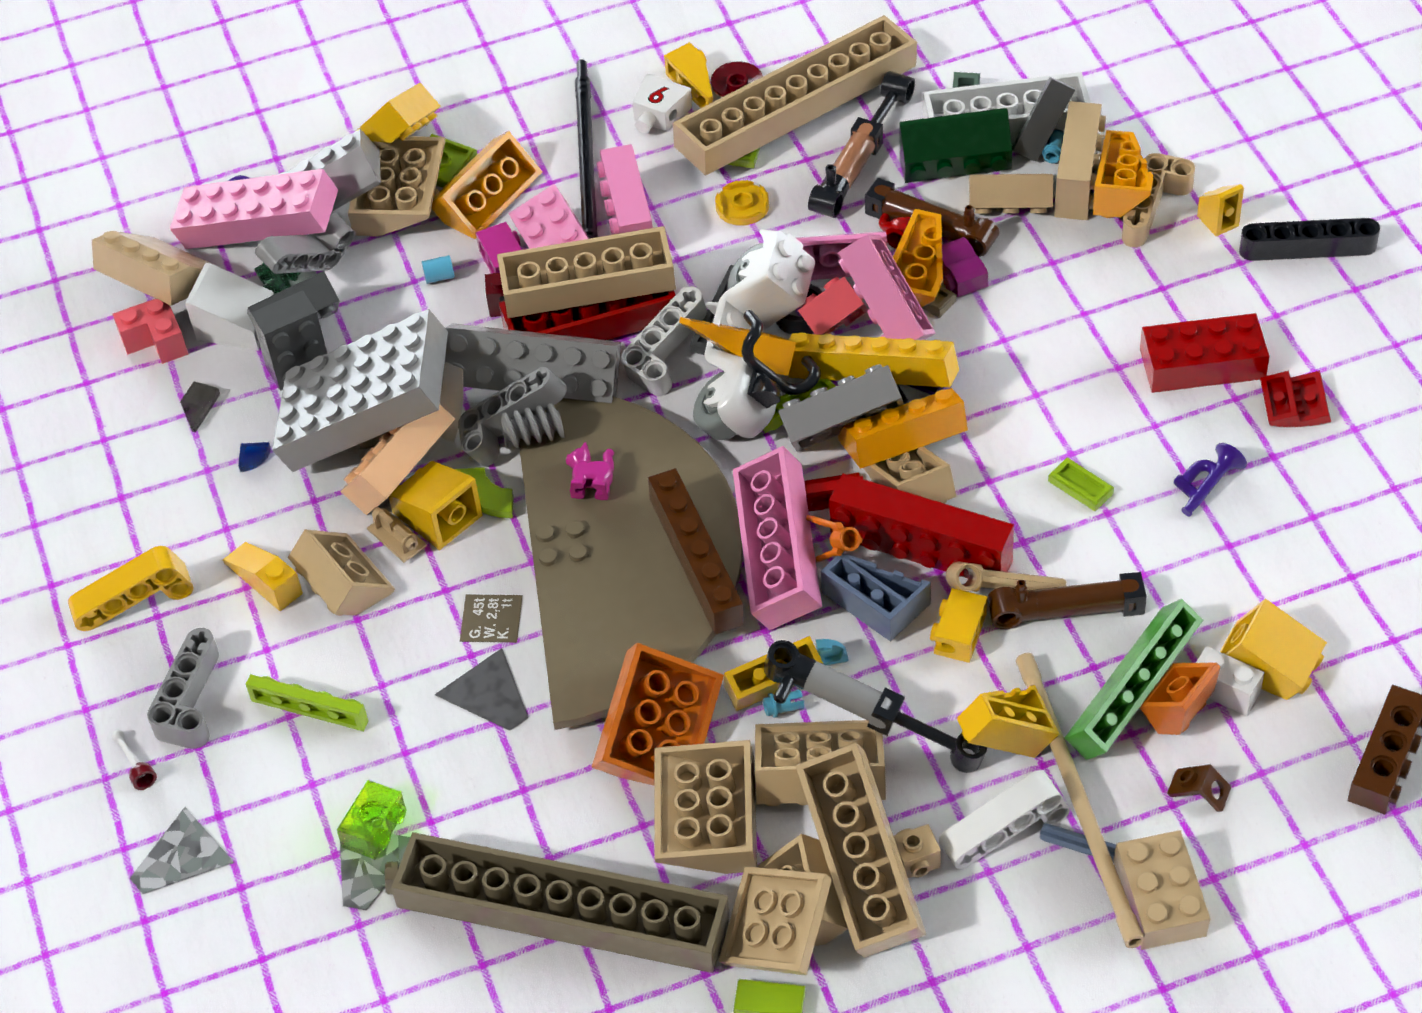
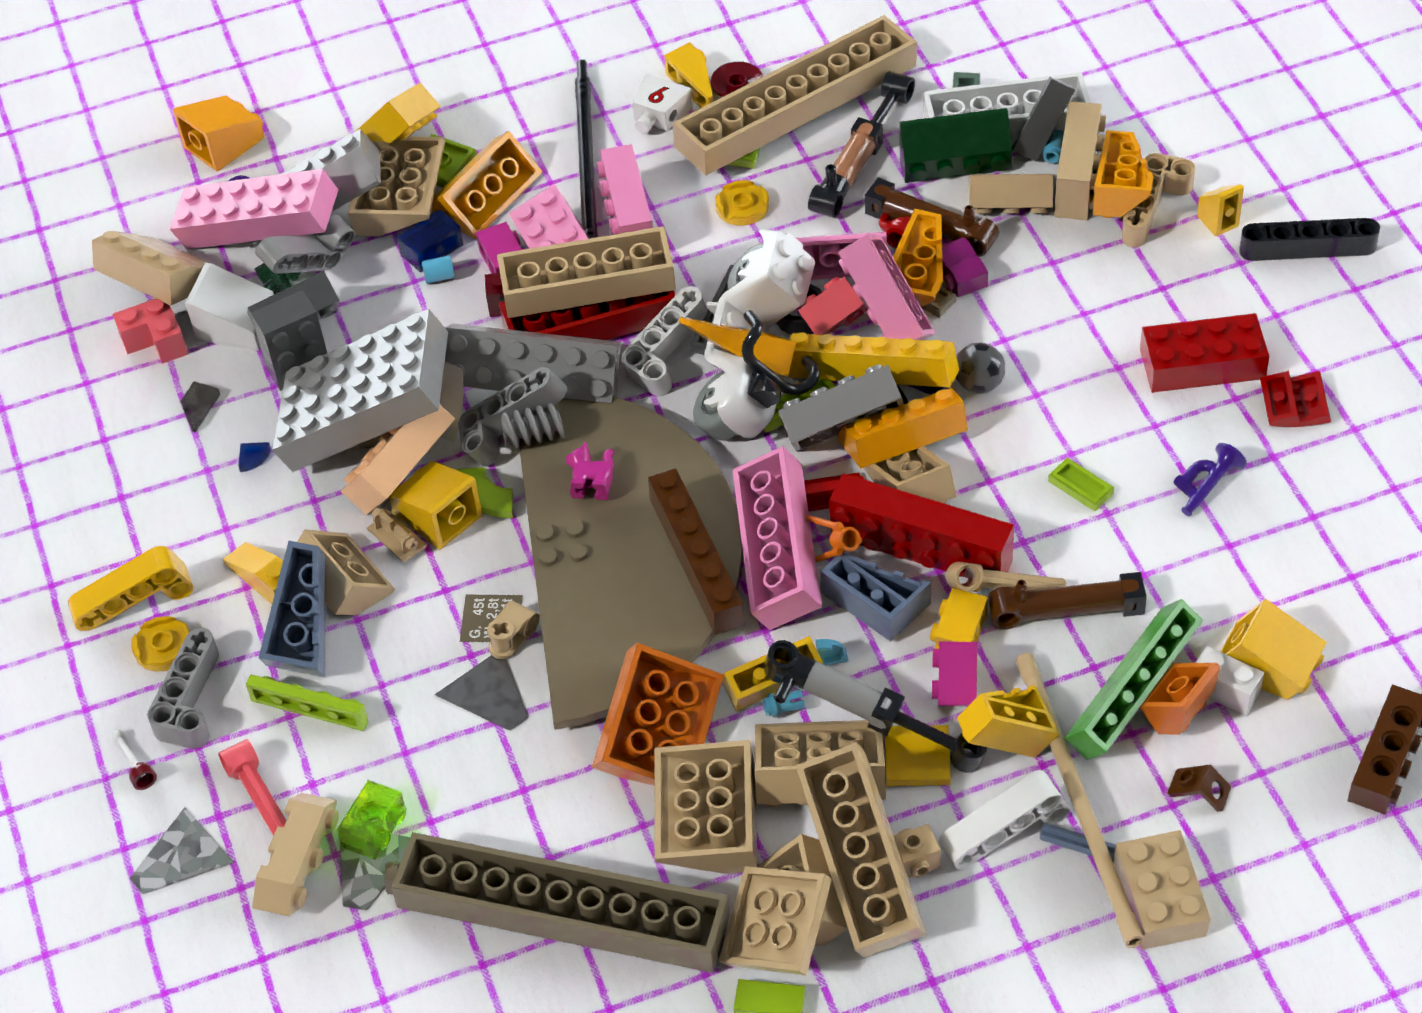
none -> yellow tile [131,616,190,672]
none -> light orange slope [173,95,265,172]
none -> coral axle [218,739,287,836]
none -> tan brick [252,792,339,916]
none -> sand blue wedge [258,541,325,677]
none -> clear blue brick [397,209,463,273]
none -> tan piece [487,601,540,659]
none -> yellow tile [885,725,951,786]
none -> dark pink brick [932,641,977,707]
none -> dark grey piece [956,343,1005,394]

